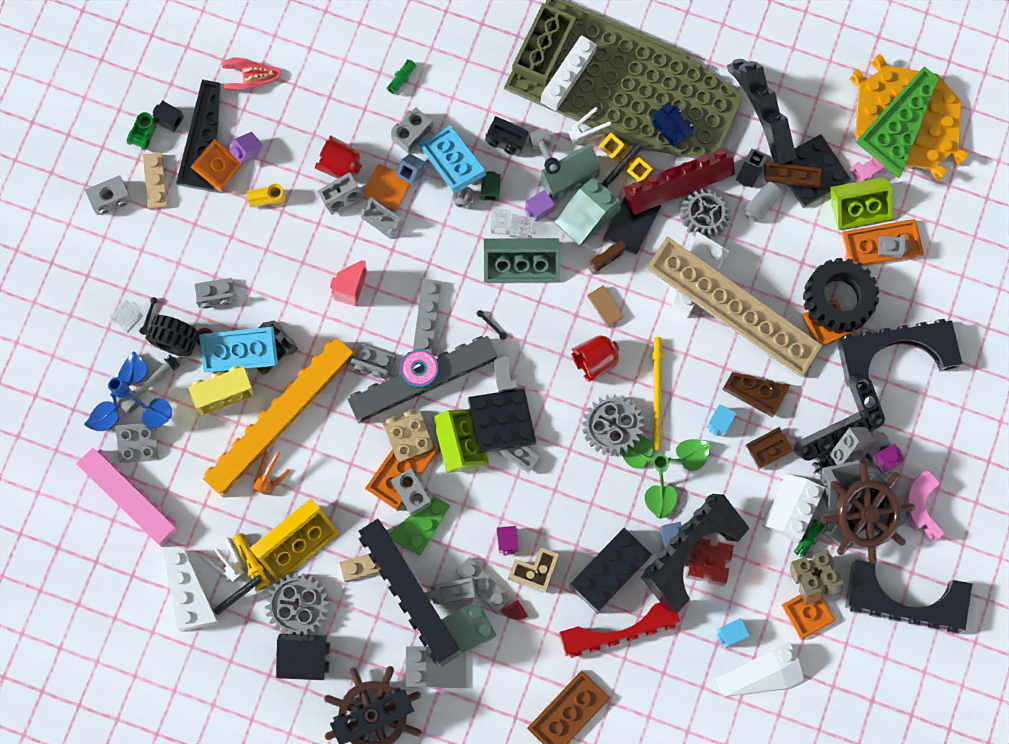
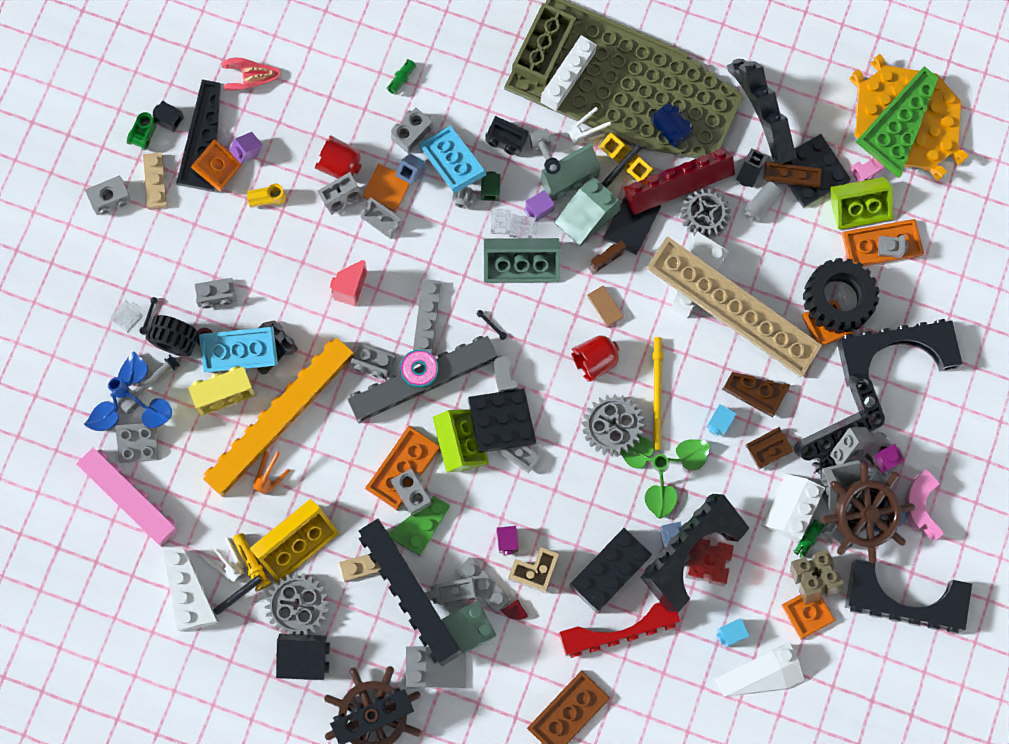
tan bracket [382,409,433,461] -> none

